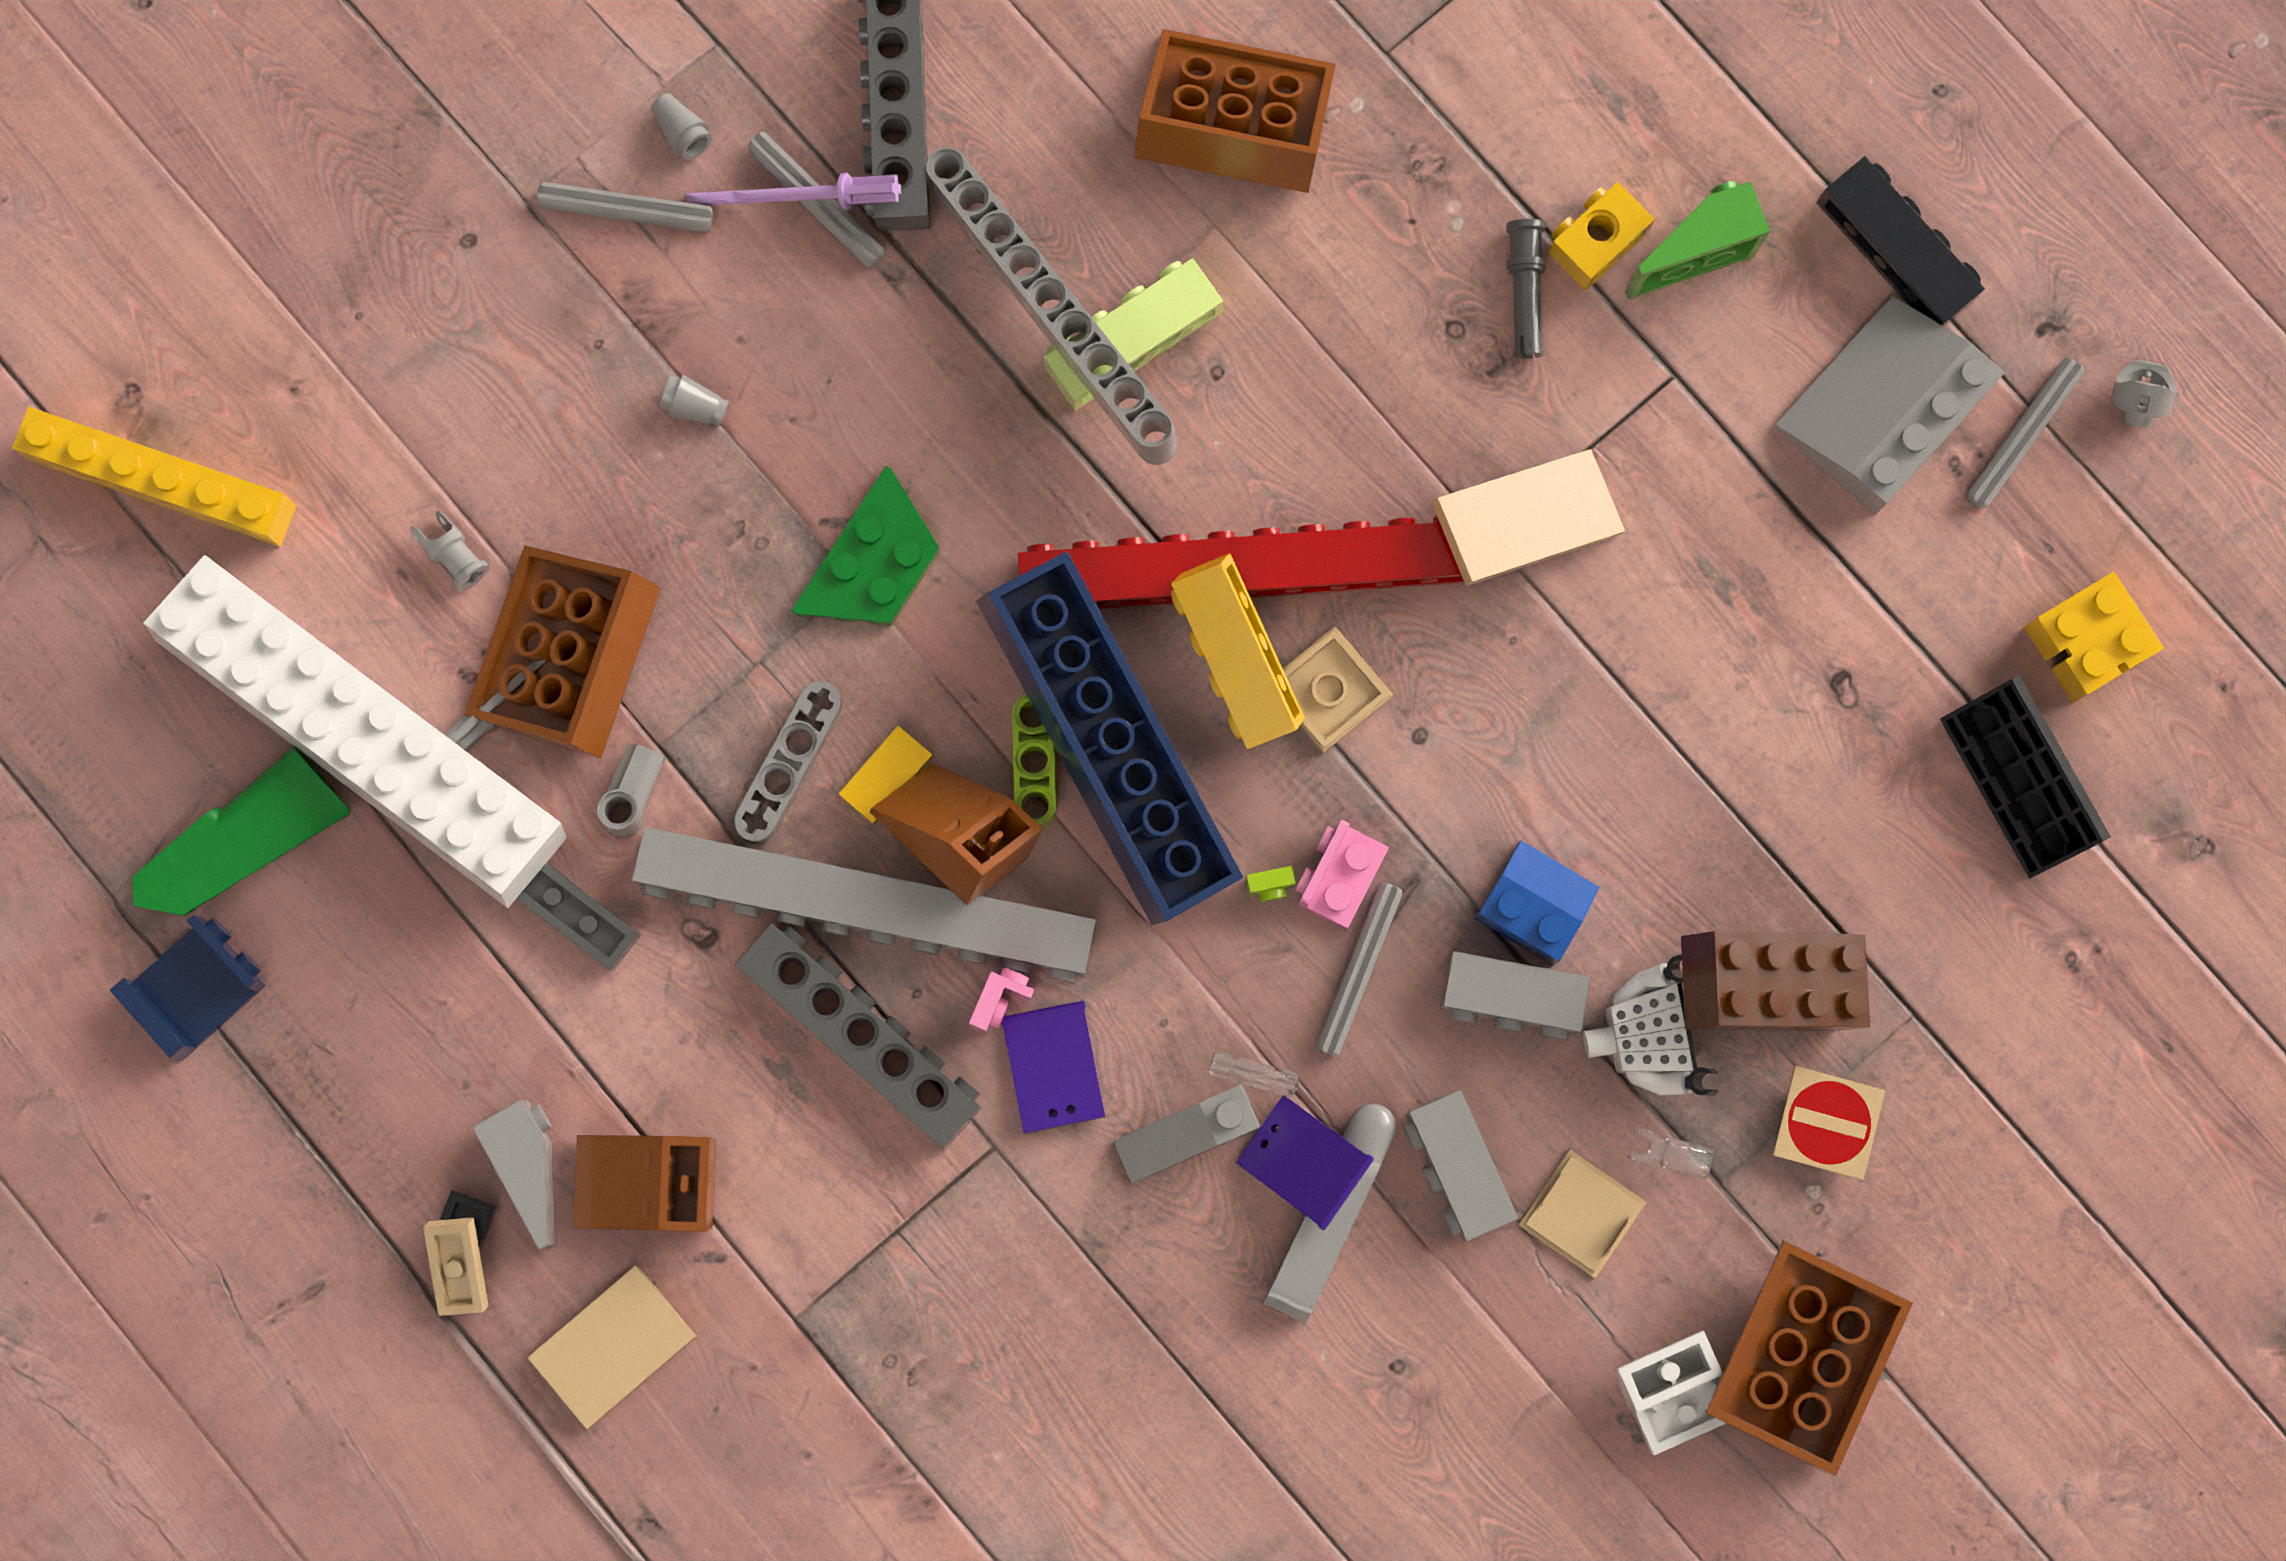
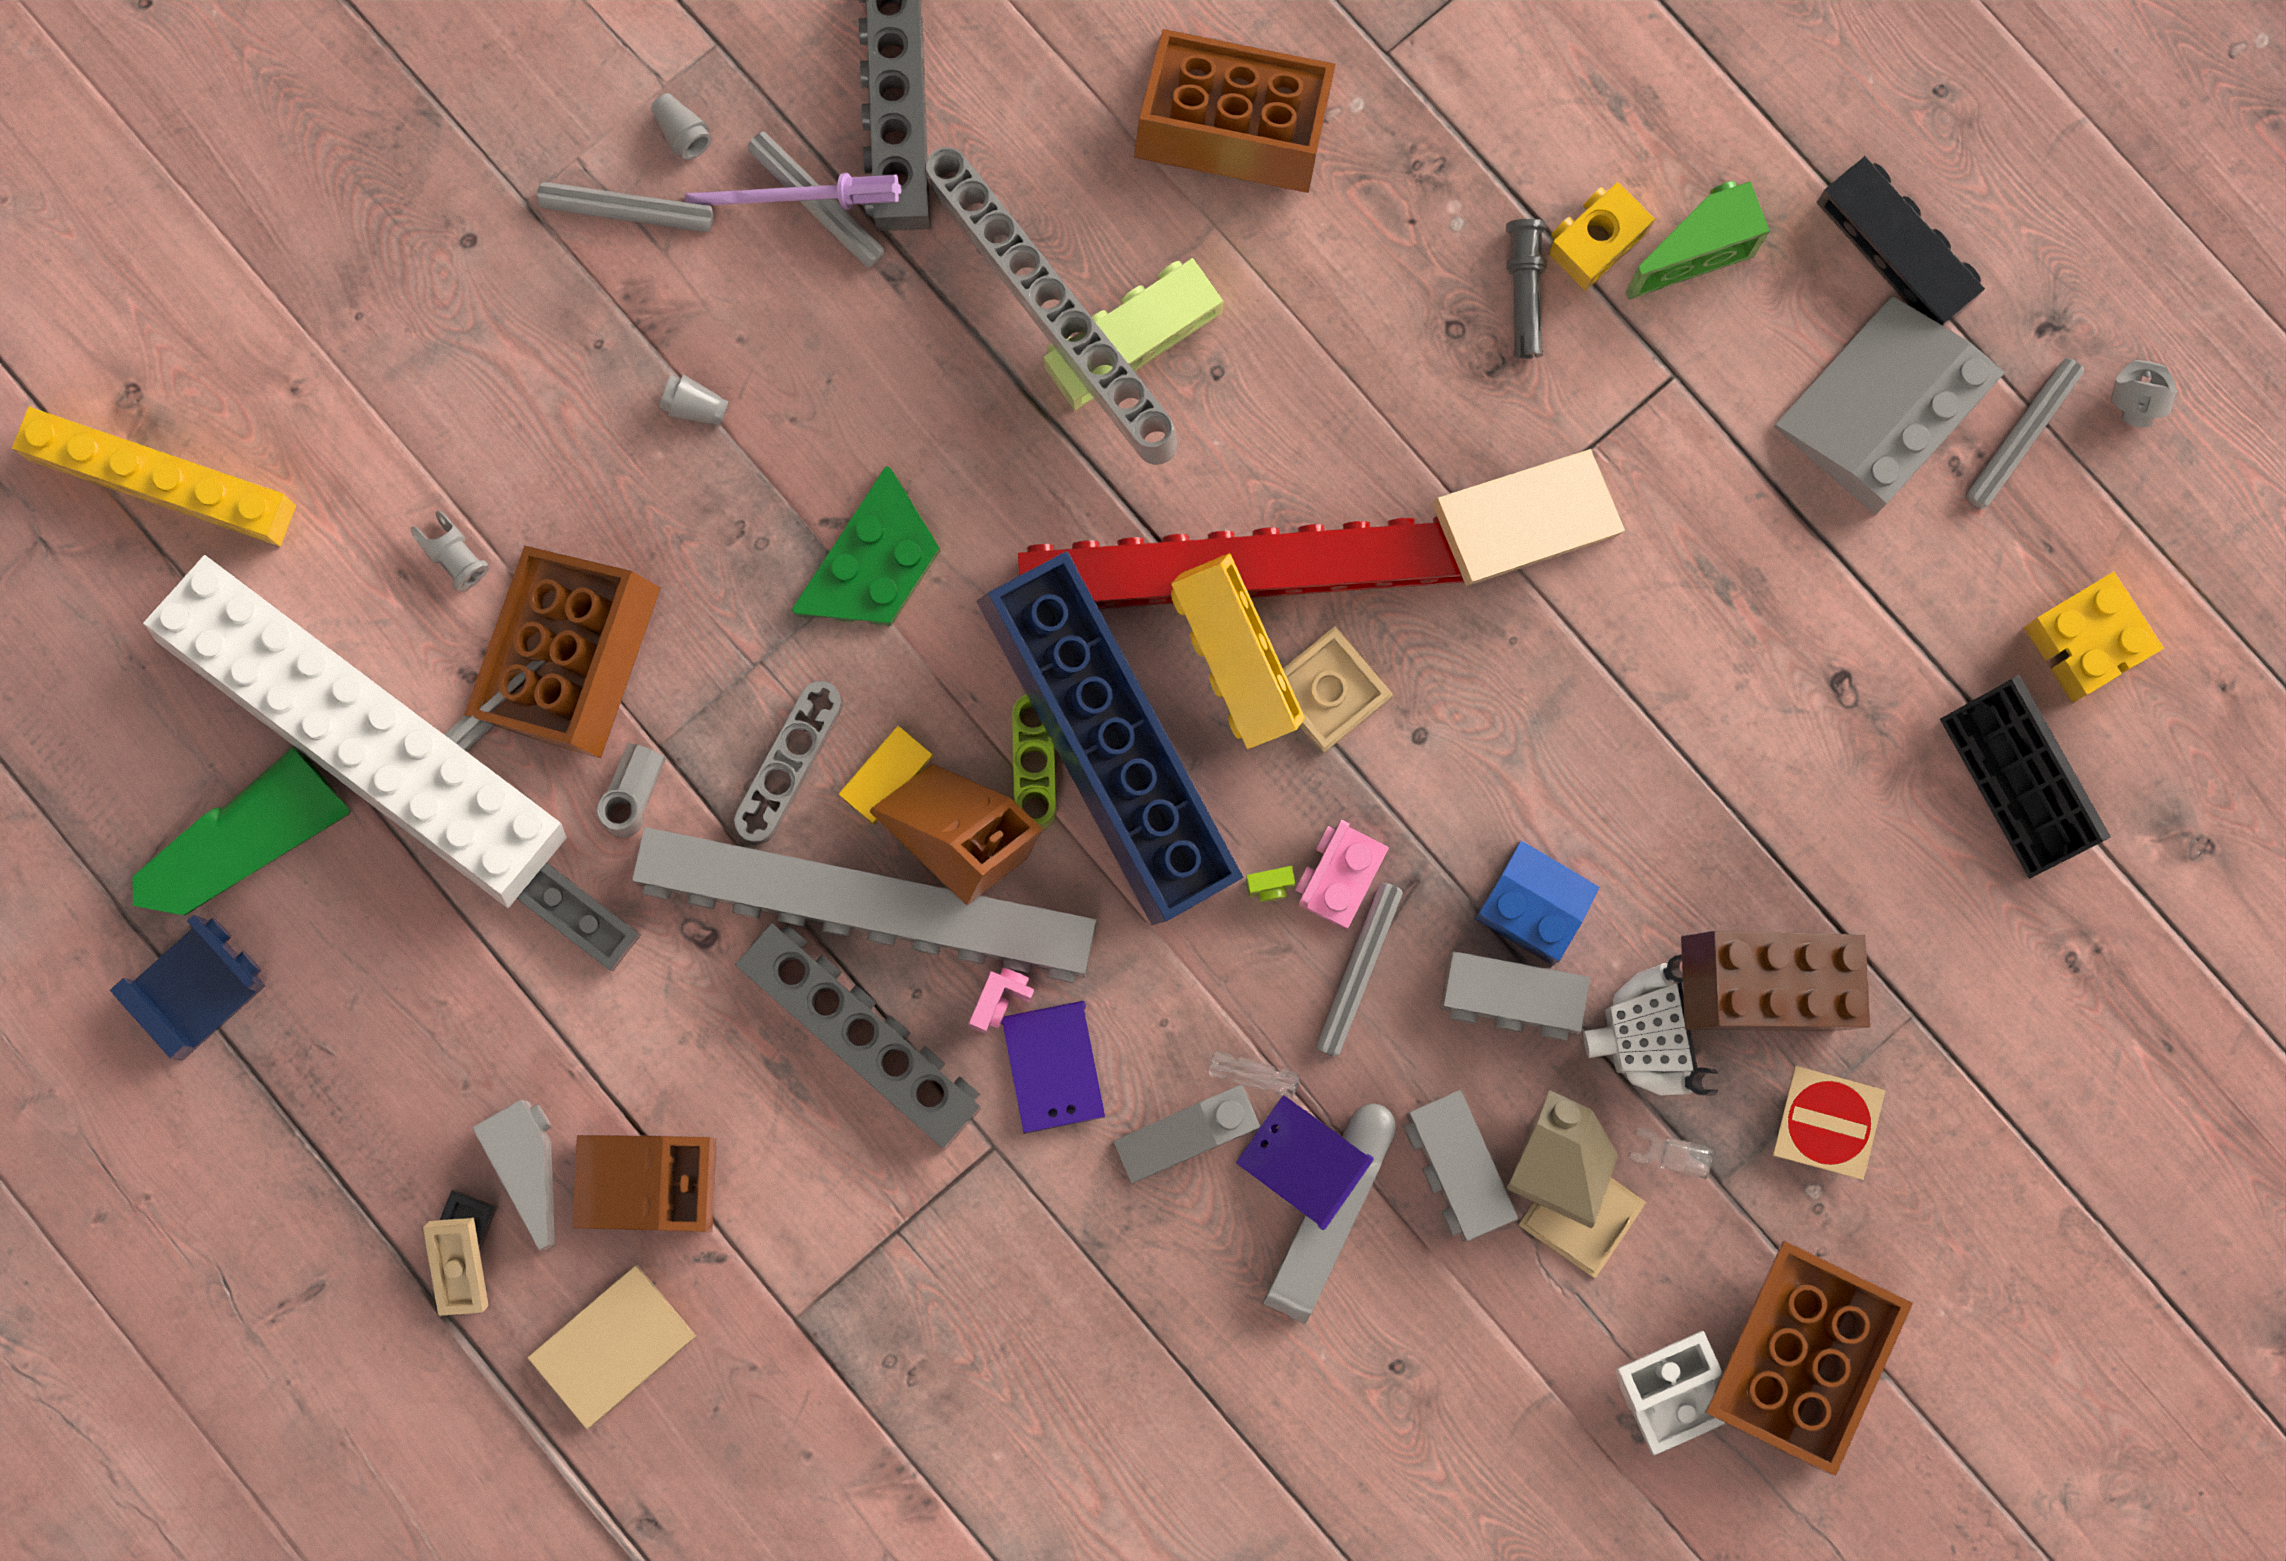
none -> dark tan slope [1506,1090,1618,1229]

